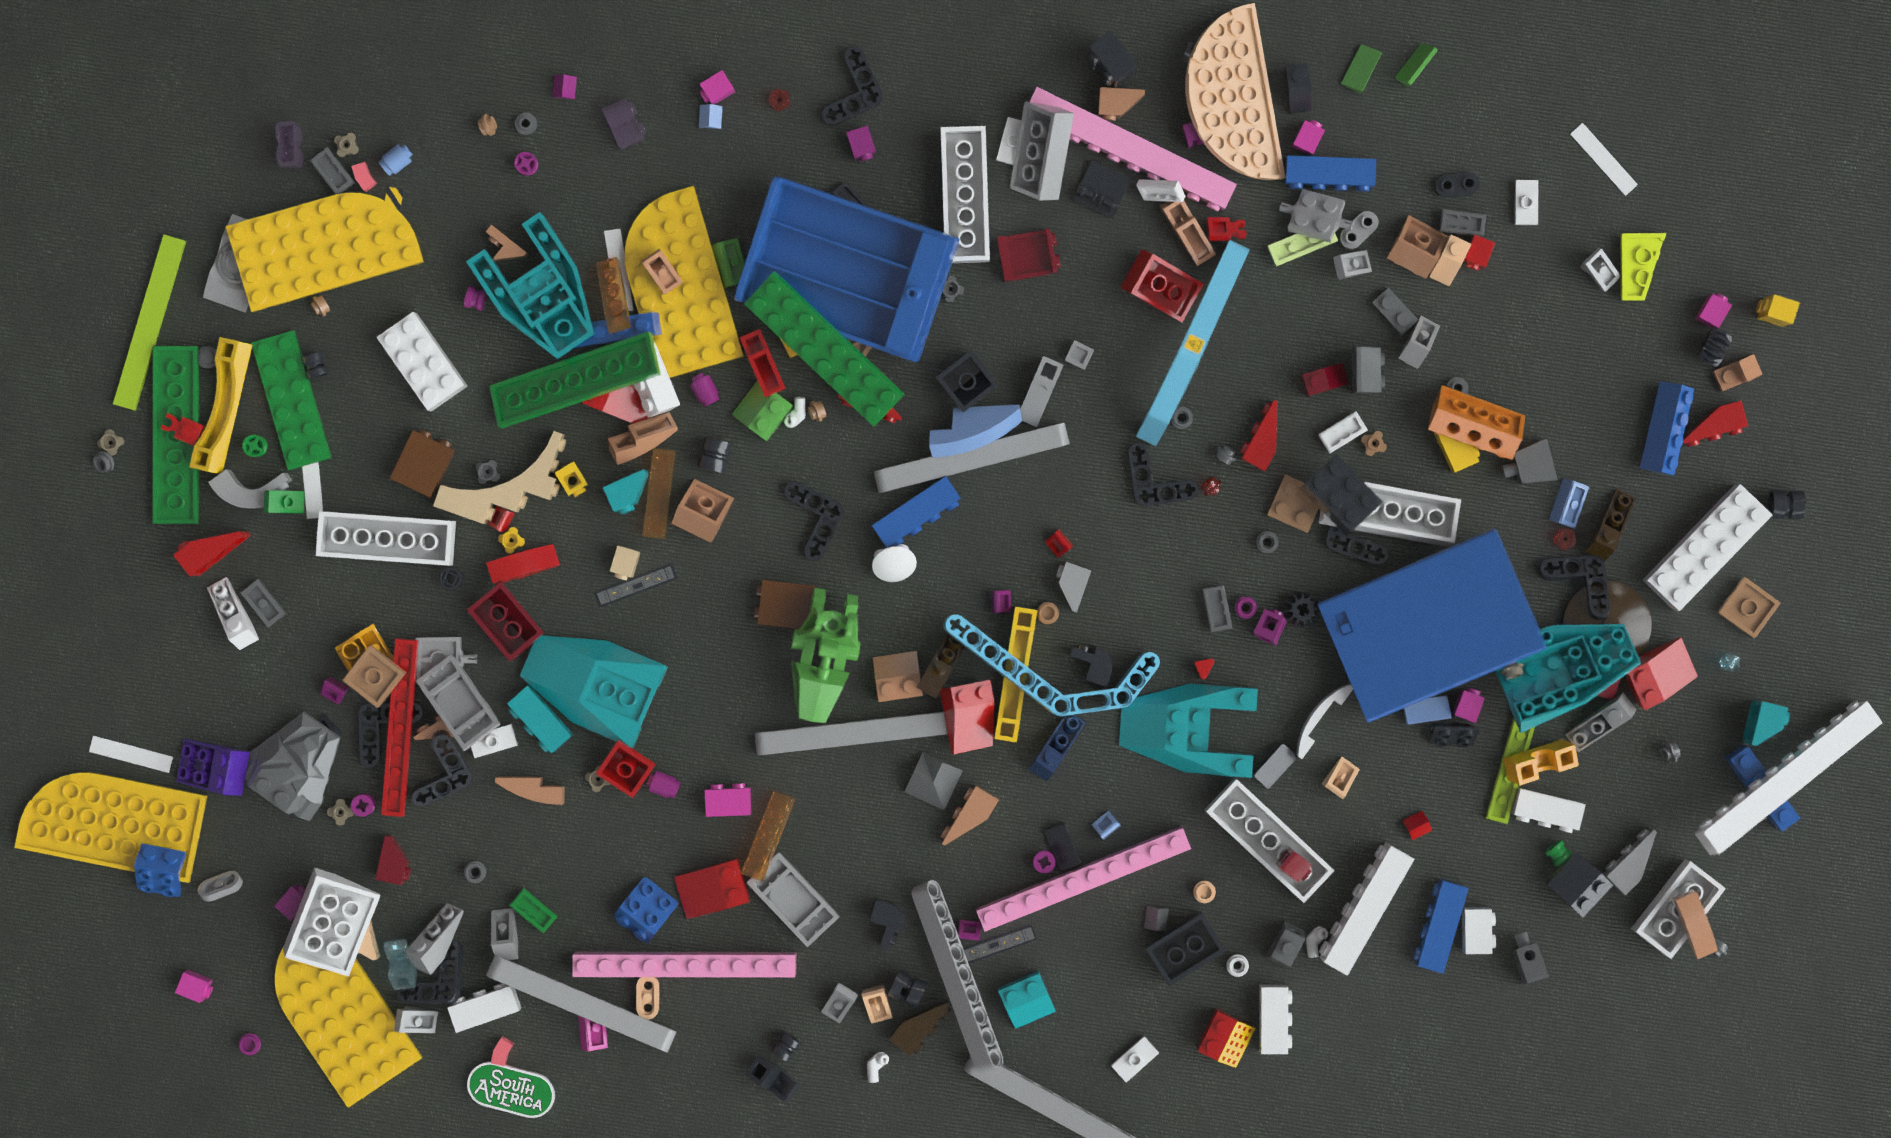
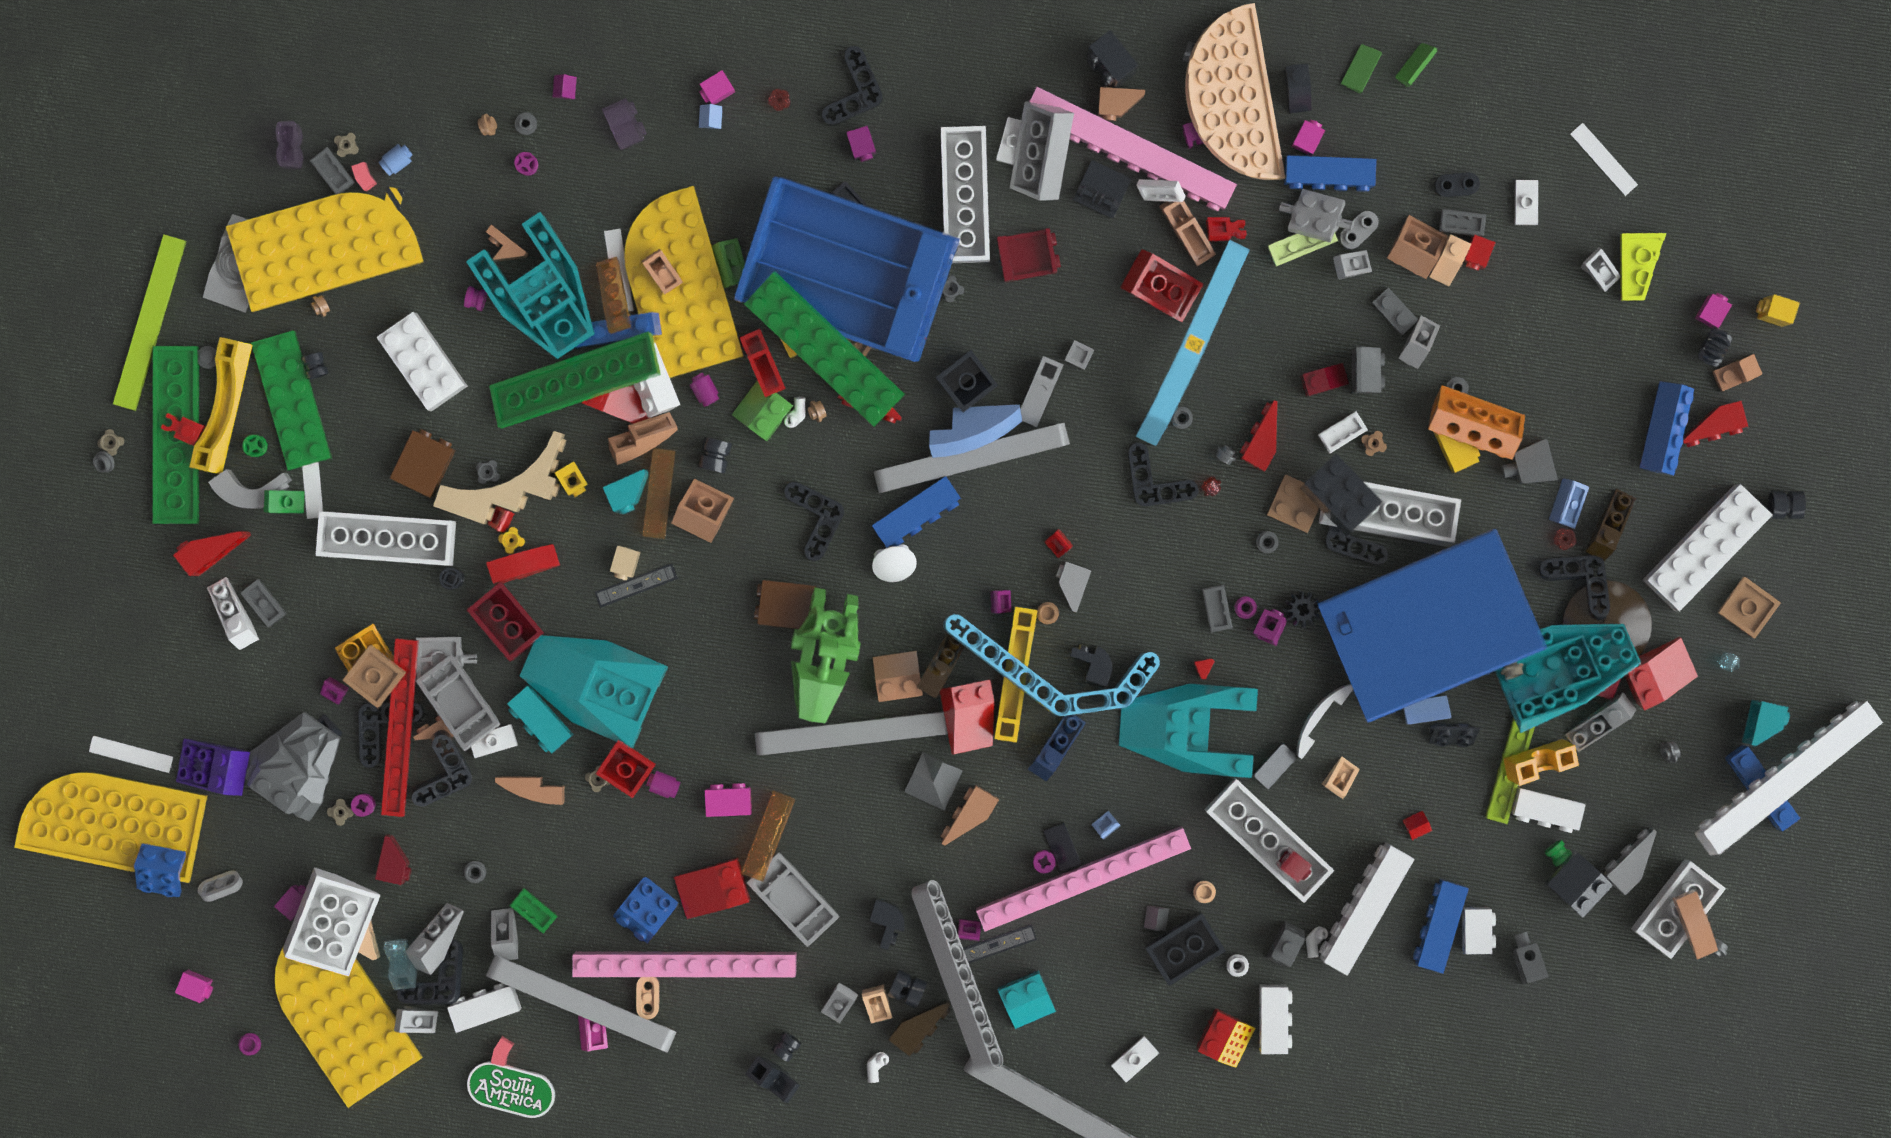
dark pink brick [1452,687,1485,723] -> none

